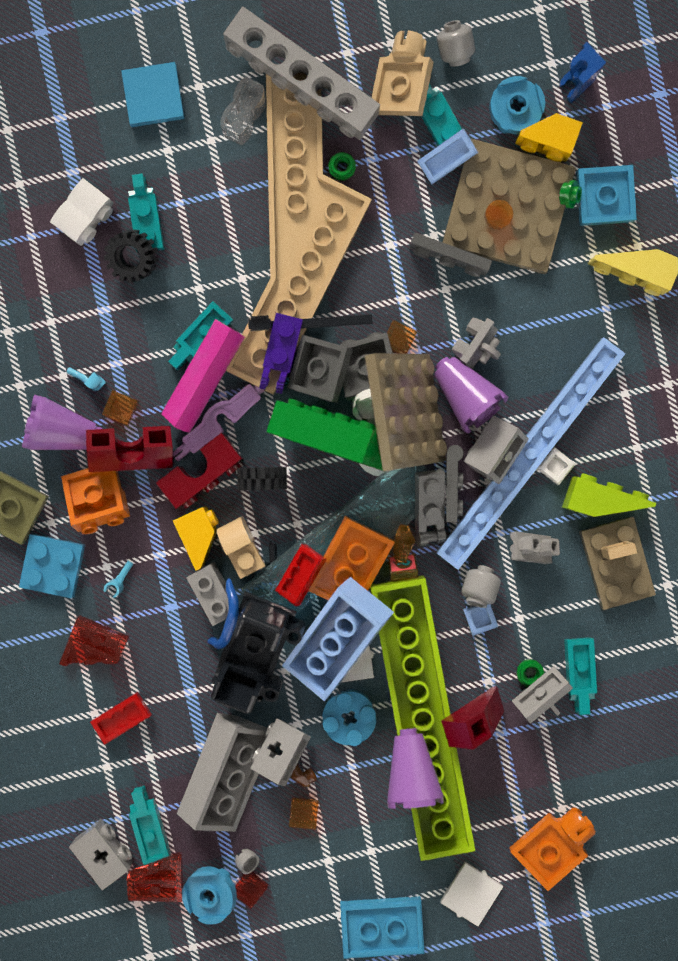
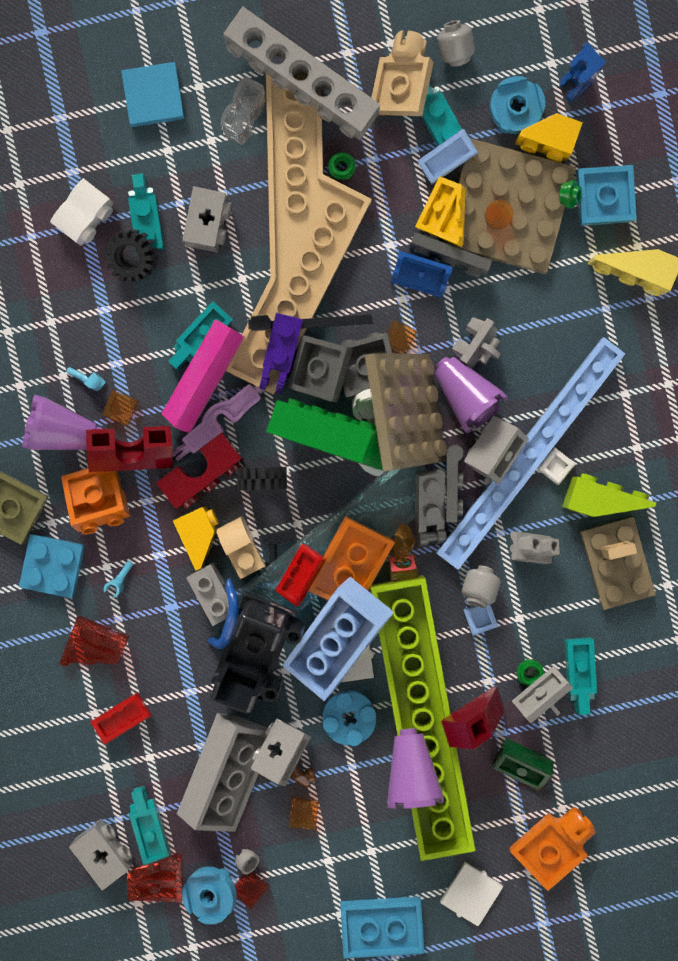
none -> light grey brick [182,186,232,253]
none -> blue hinge [390,251,453,298]
none -> yellow wing [415,176,466,248]
none -> dark green slope [492,738,554,791]

